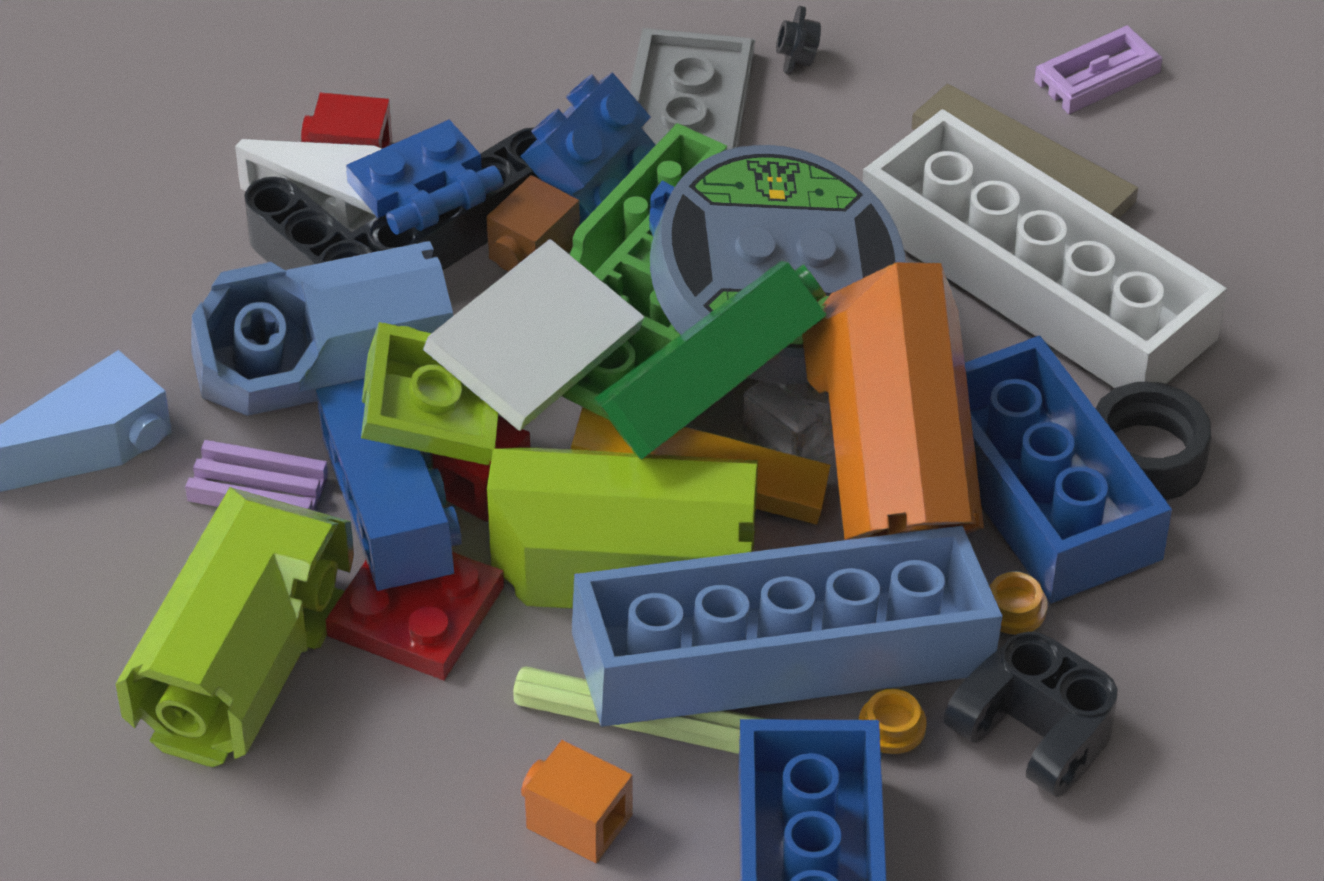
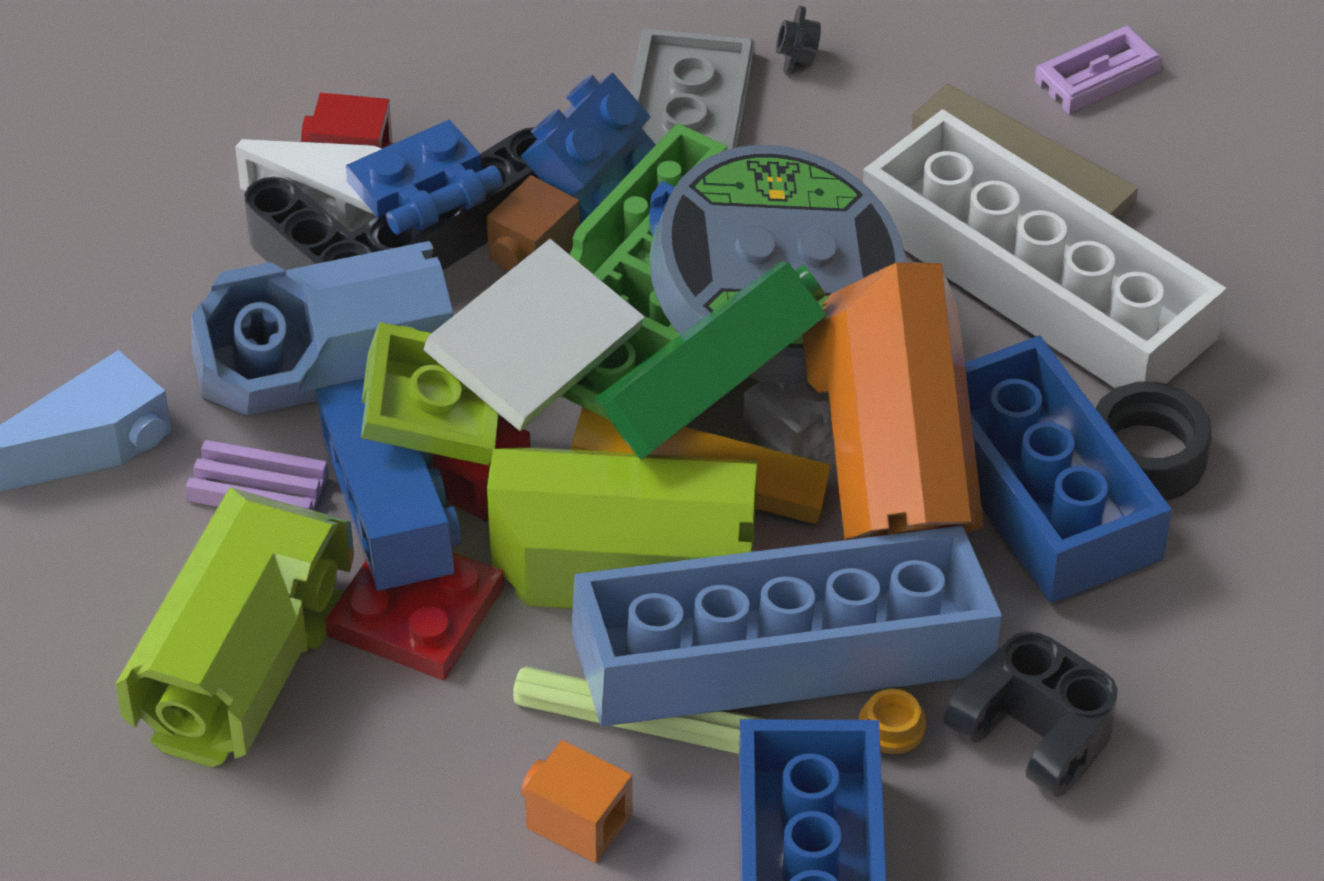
light orange plate [989,572,1048,635] -> none

